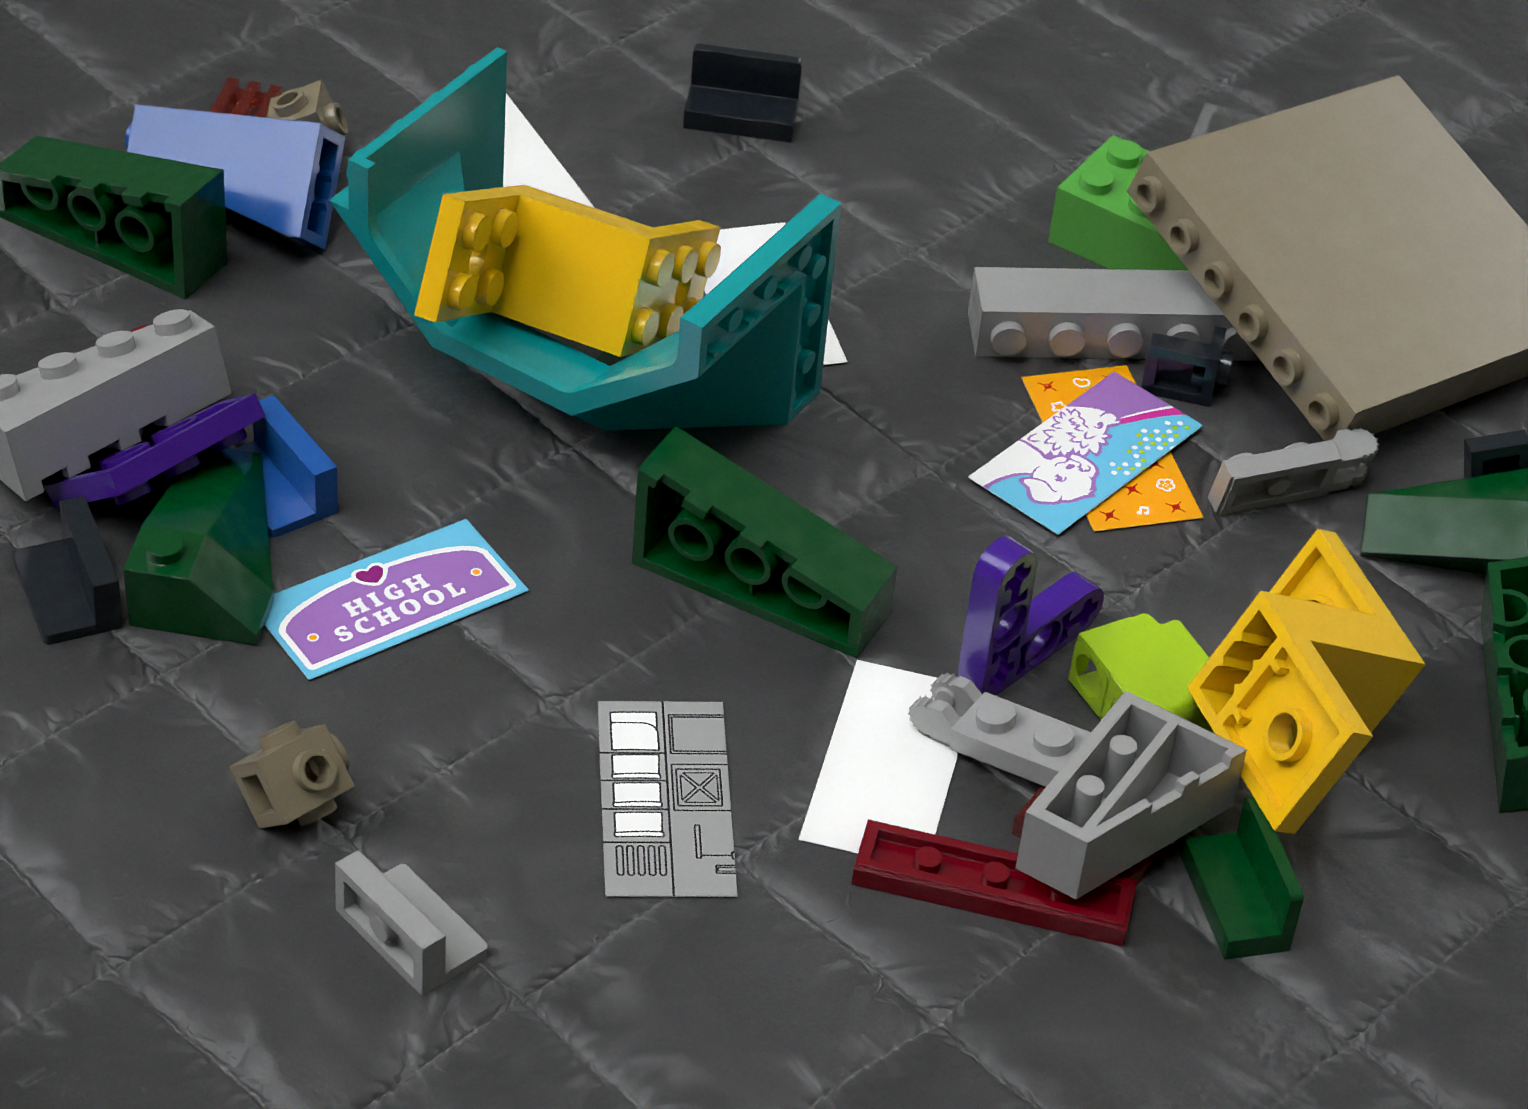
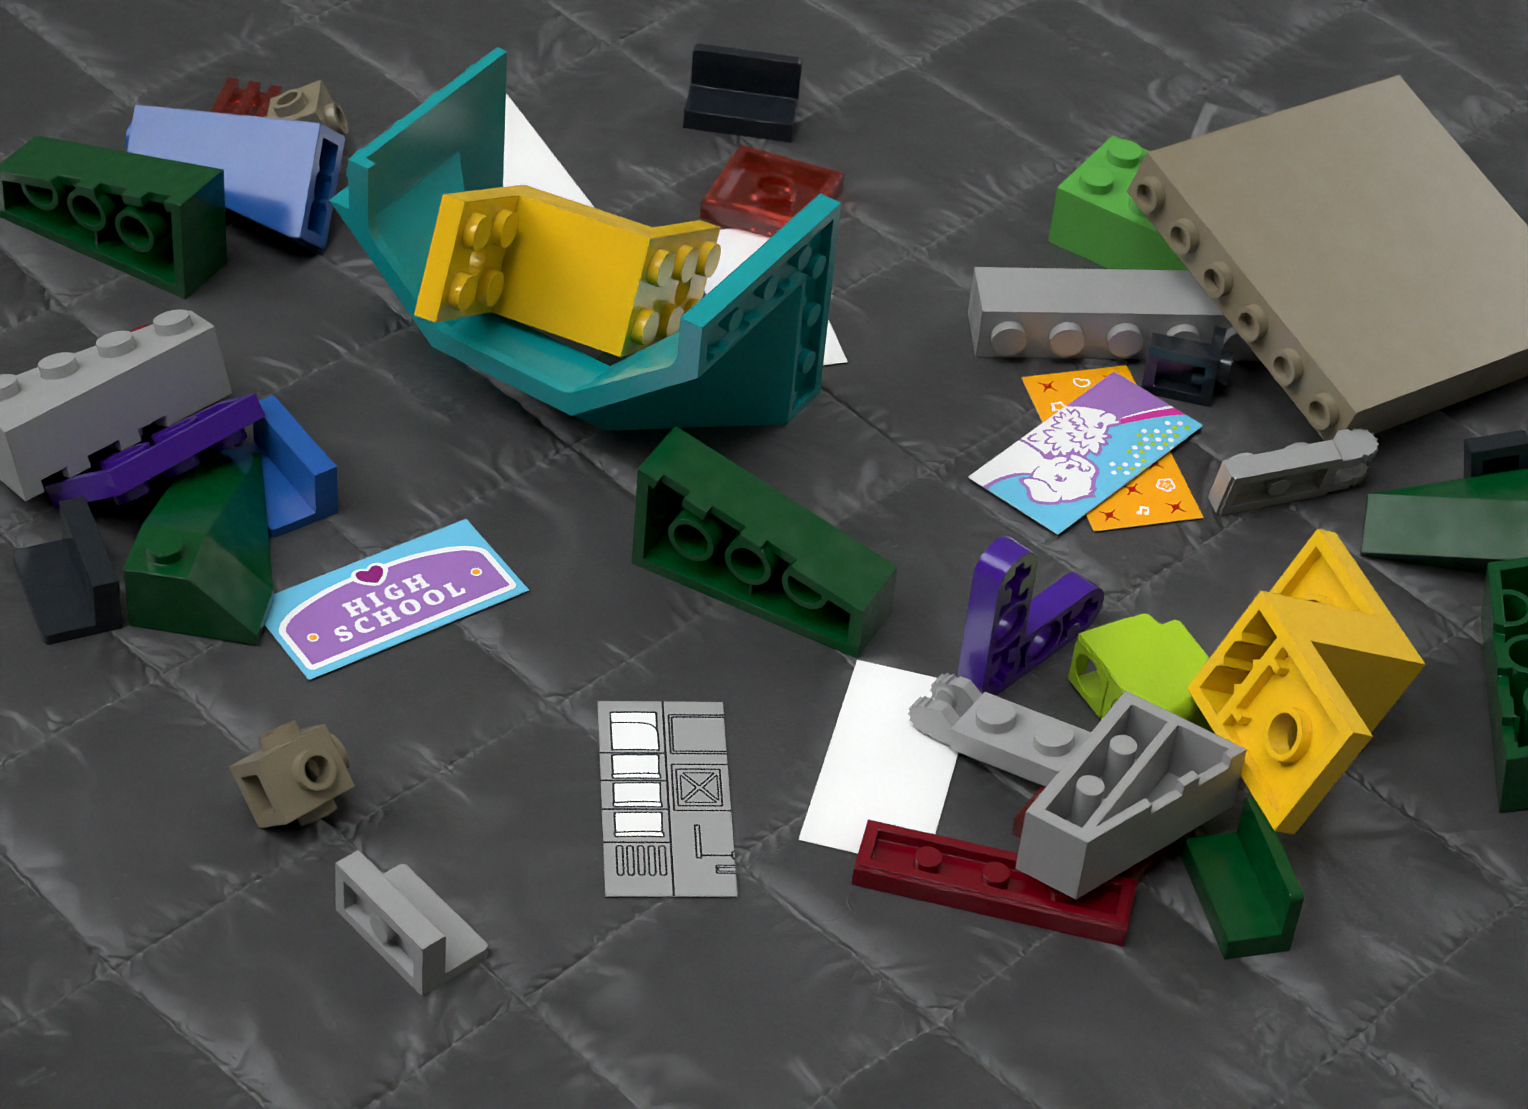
none -> clear red tile [700,145,845,238]

